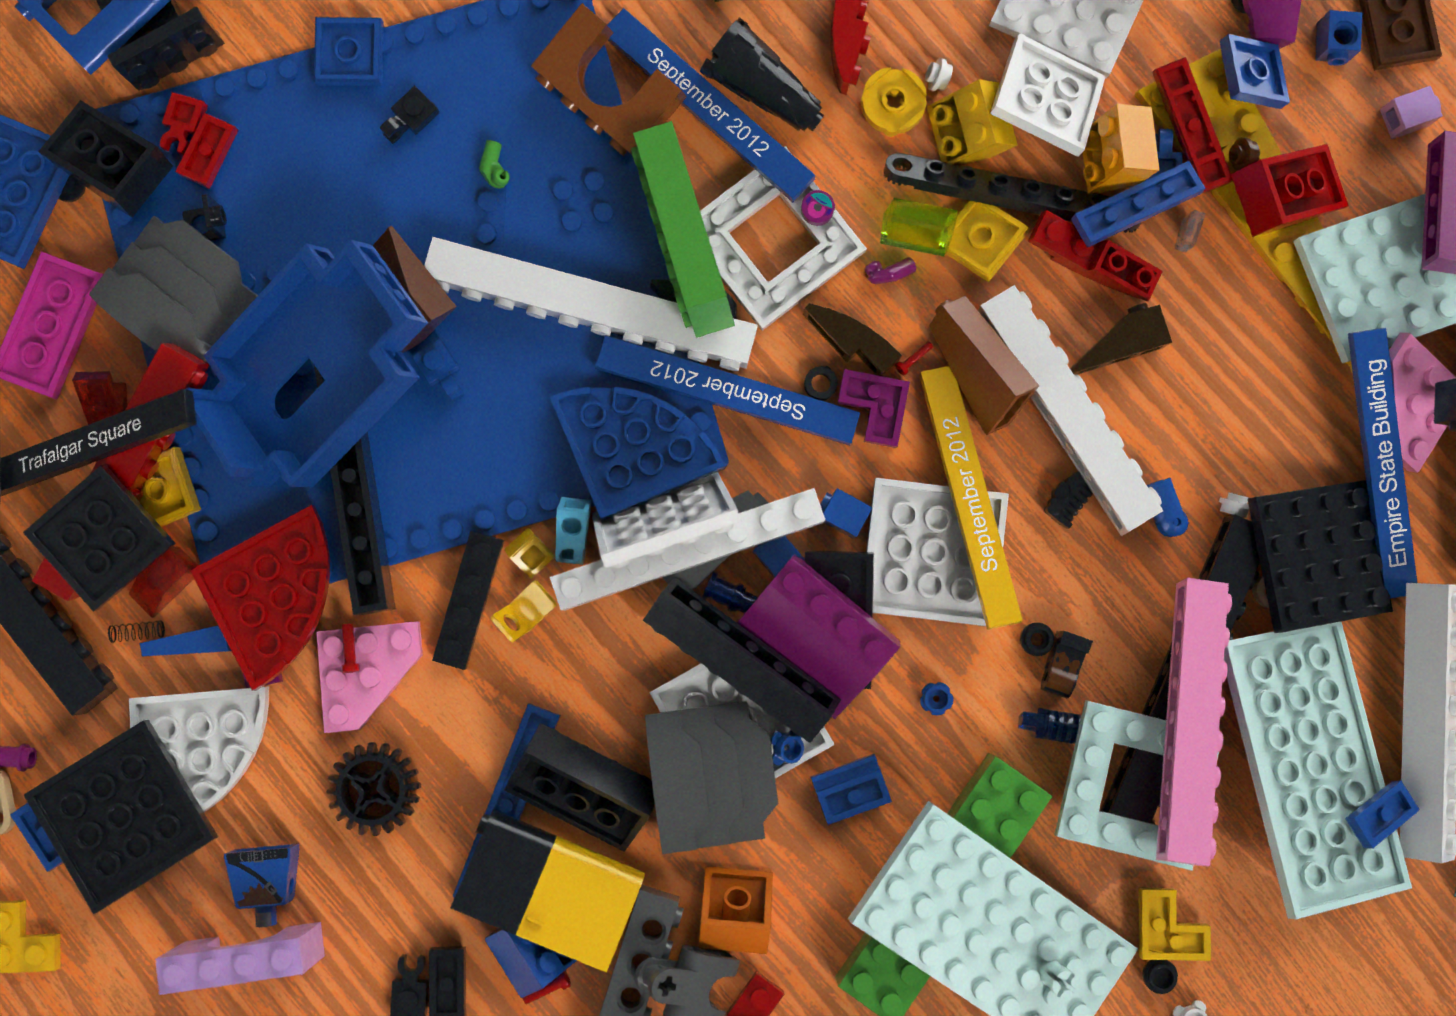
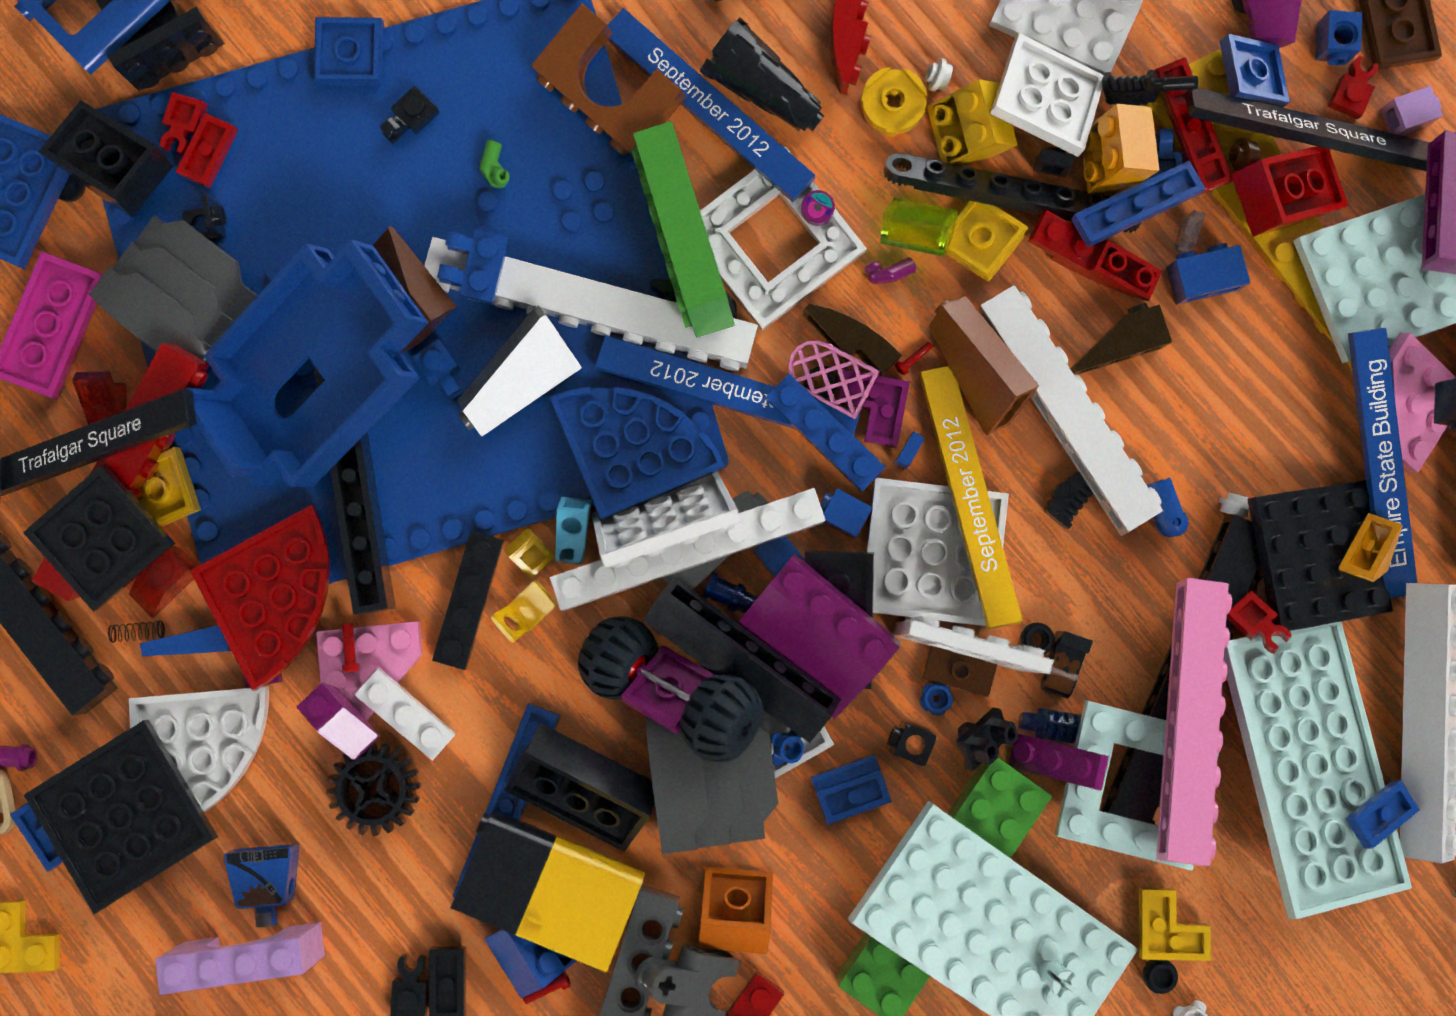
none -> magenta slope [296,682,380,761]
none -> white plate [354,667,455,761]
none -> blue plate [437,229,509,305]
none -> slope [457,306,582,437]
none -> black plate [578,616,763,762]
none -> blue plate [765,374,885,492]
none -> bright pink window [788,340,880,419]
none -> black bracket [887,721,937,766]
none -> white plate [892,616,1053,674]
none -> blue tile [893,432,924,469]
none -> reddish brown plate [922,646,998,697]
none -> black hips [956,707,1018,771]
none -> magenta plate [1009,734,1109,791]
none -> black plate [1033,147,1075,178]
none -> black piece [1102,70,1199,106]
none -> blue brick [1166,243,1250,305]
none -> black tile [1185,88,1430,171]
none -> red plate [1226,591,1292,654]
none -> red plate [1328,56,1379,120]
none -> light orange slope [1339,513,1402,582]

